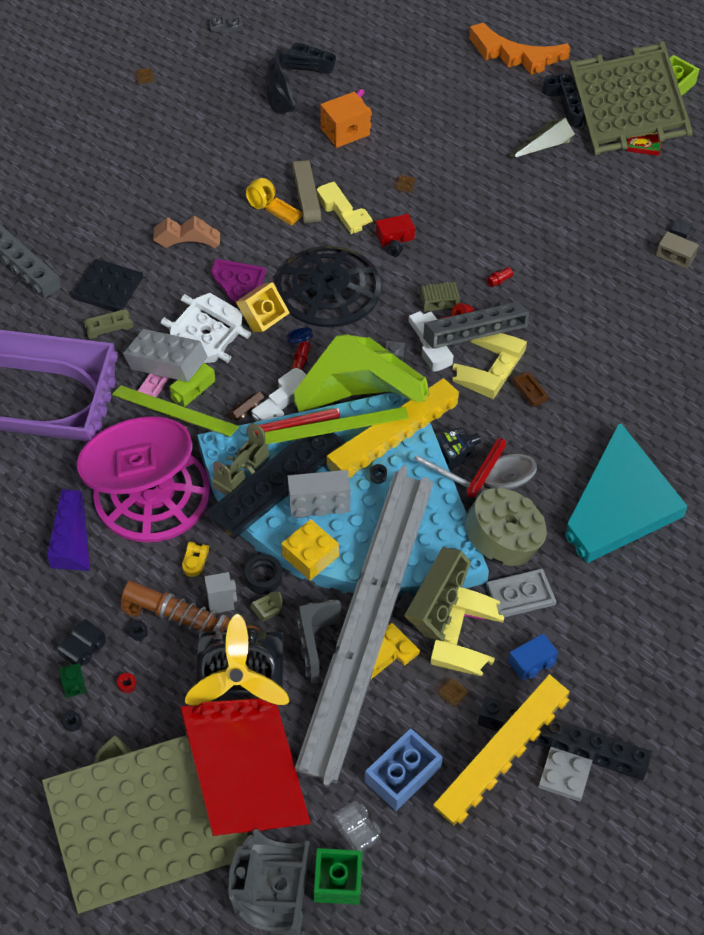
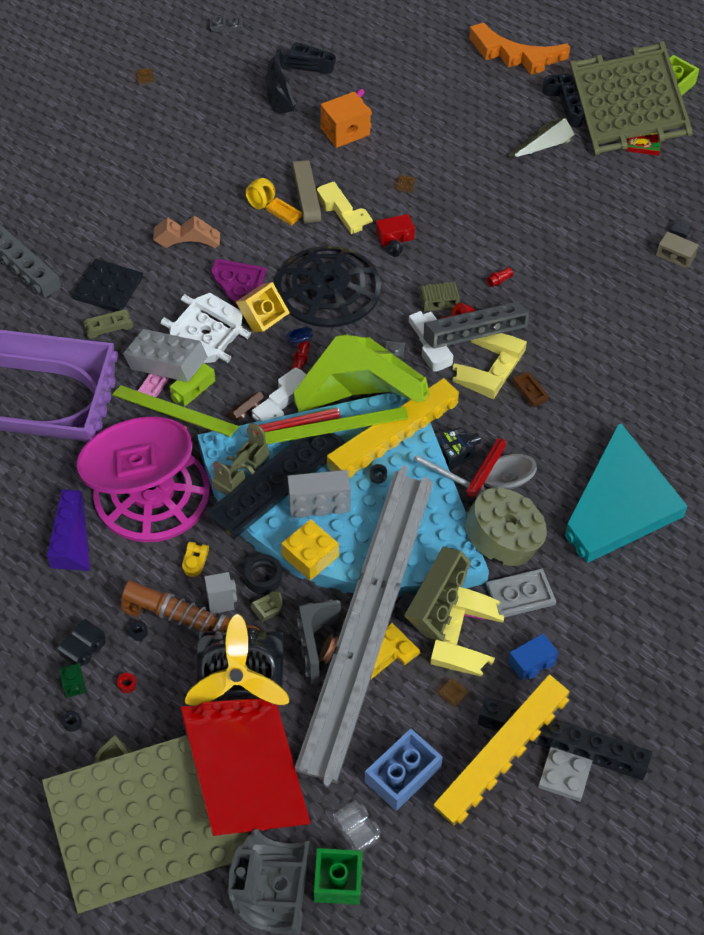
none -> nougat piece [318,634,338,665]

